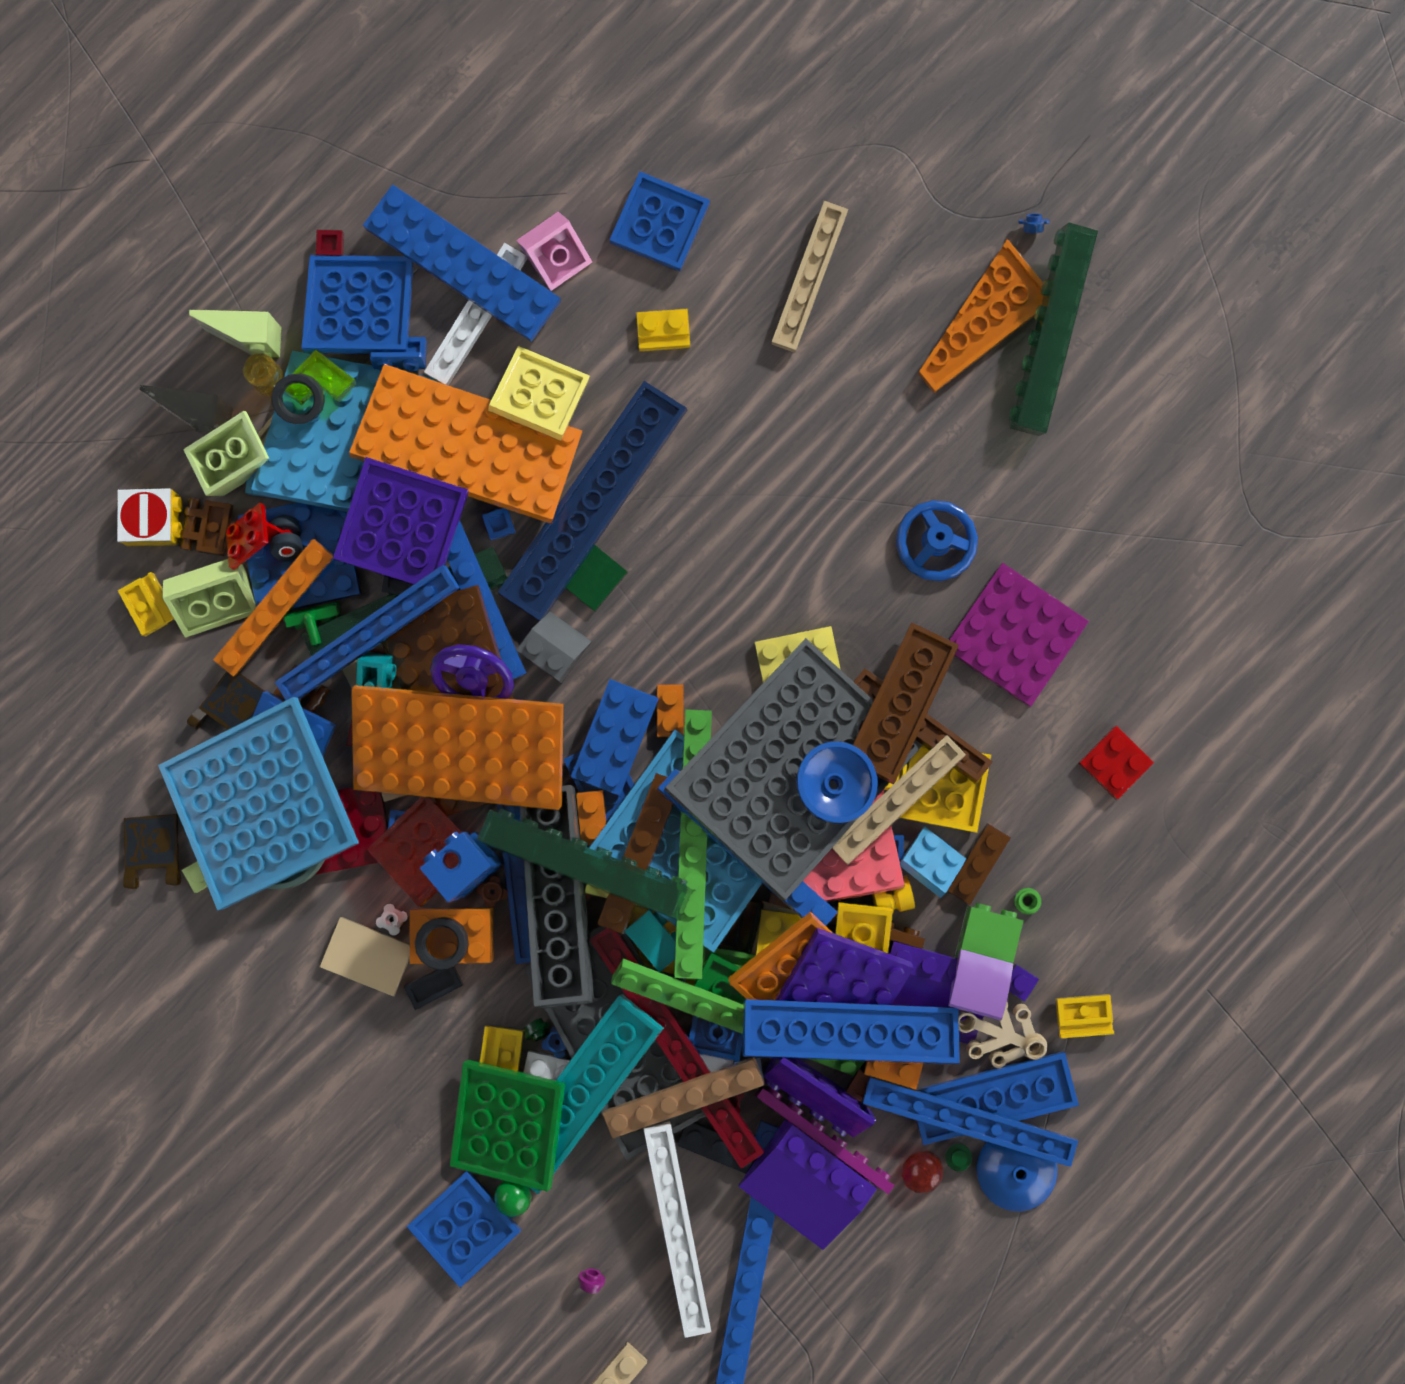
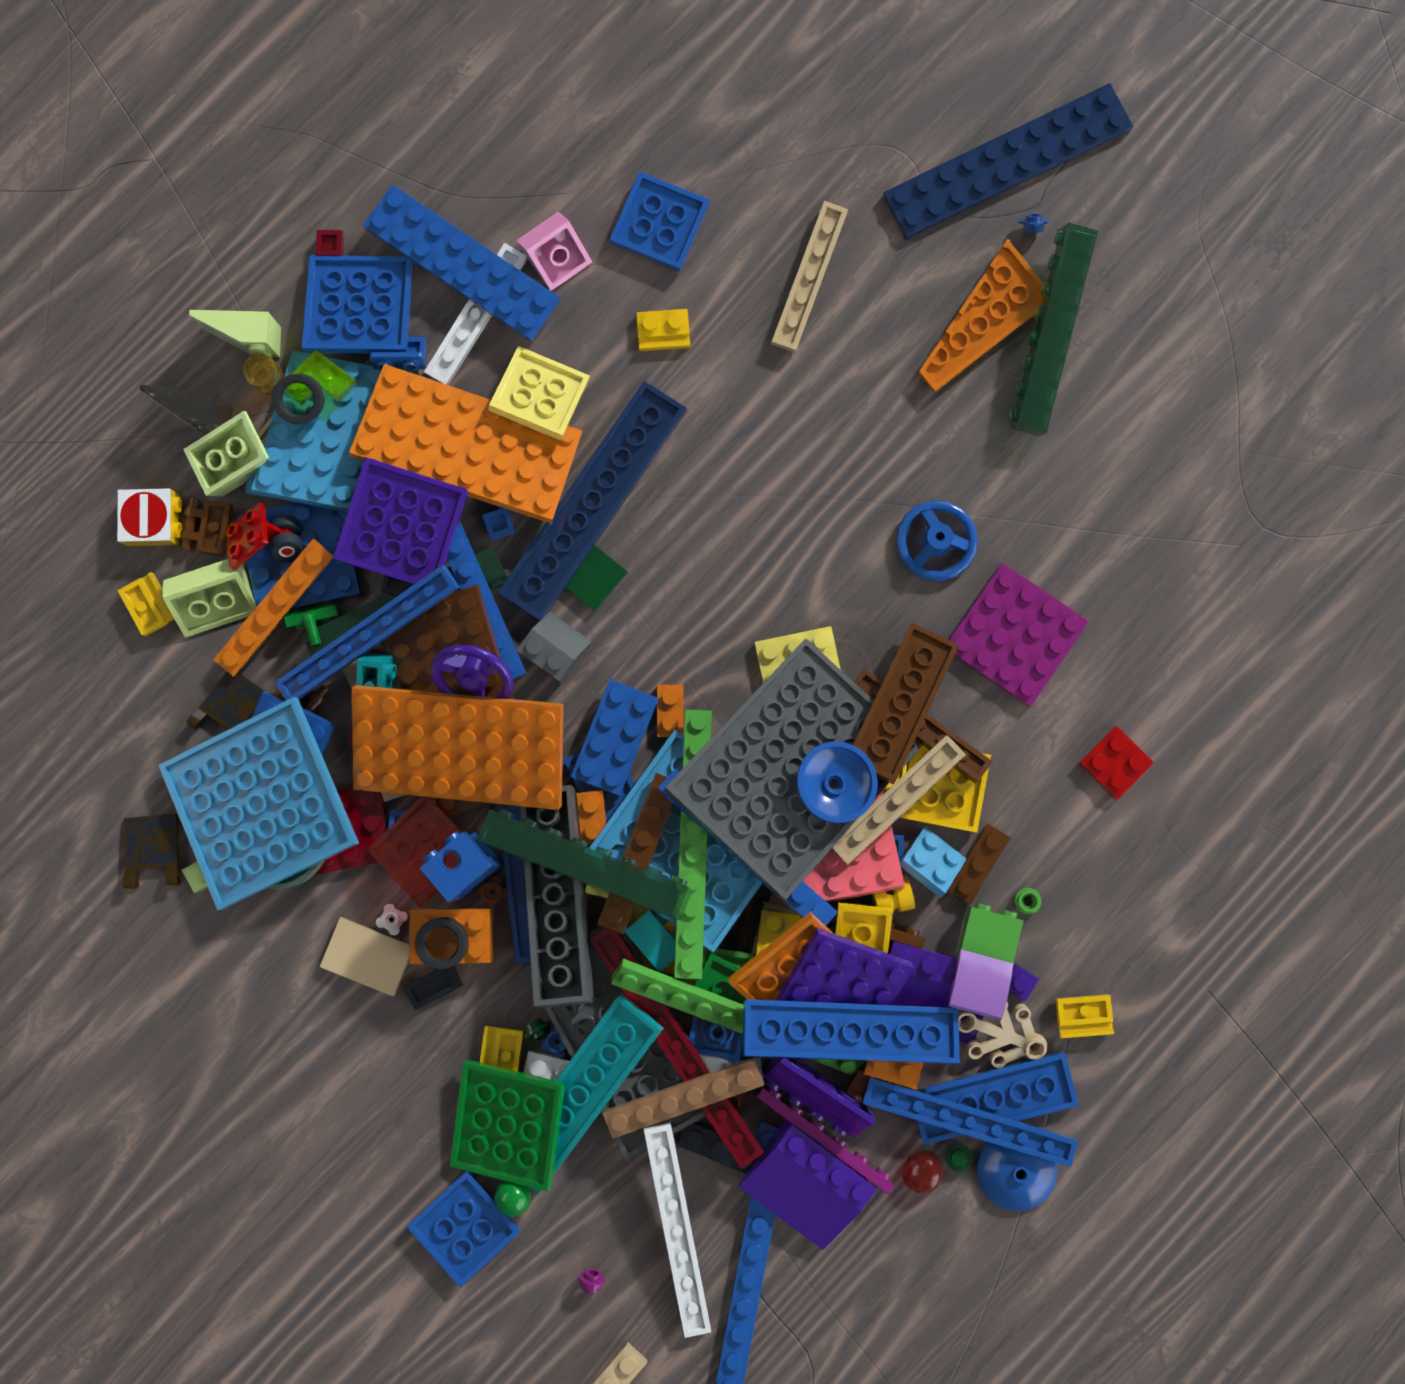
none -> dark blue plate [883,83,1134,240]

